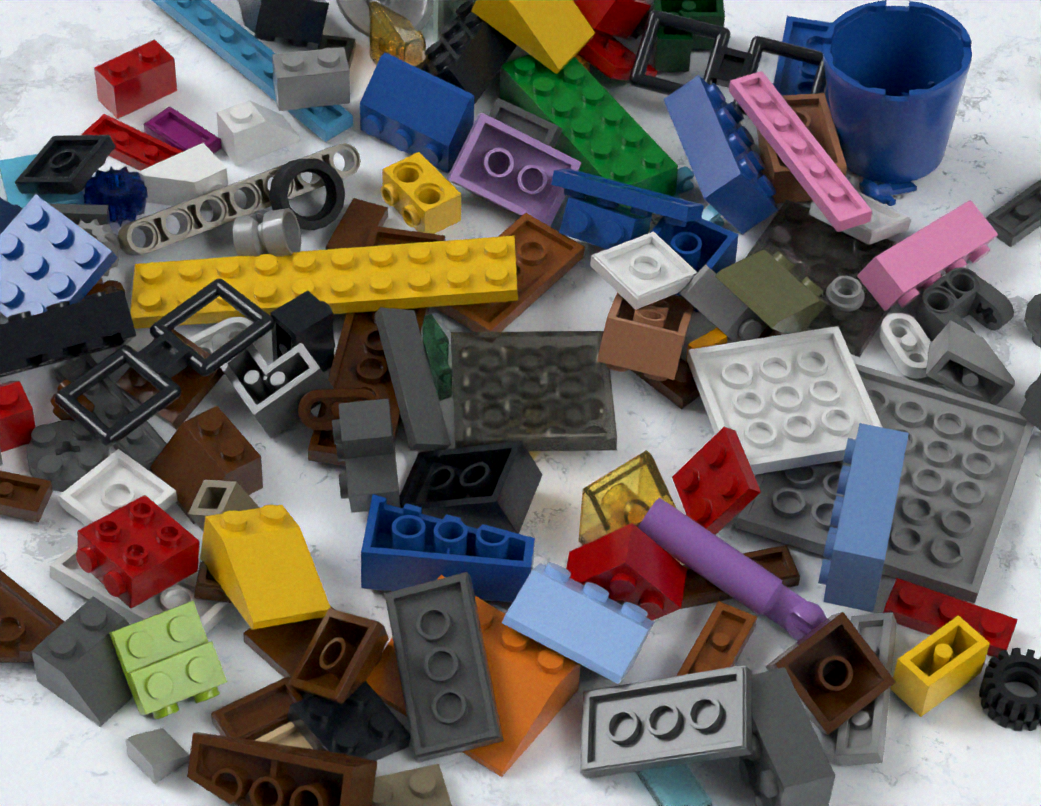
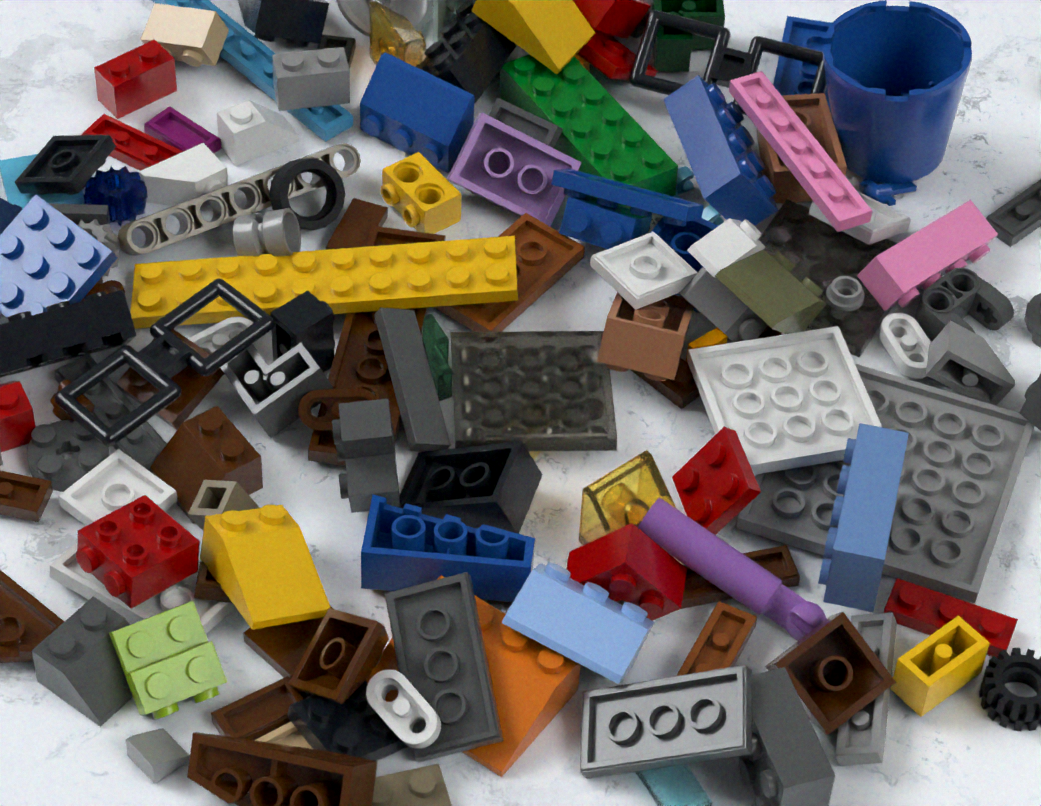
none -> tan brick [140,3,229,67]
none -> white plate [366,669,441,749]
none -> white slope [687,218,766,278]

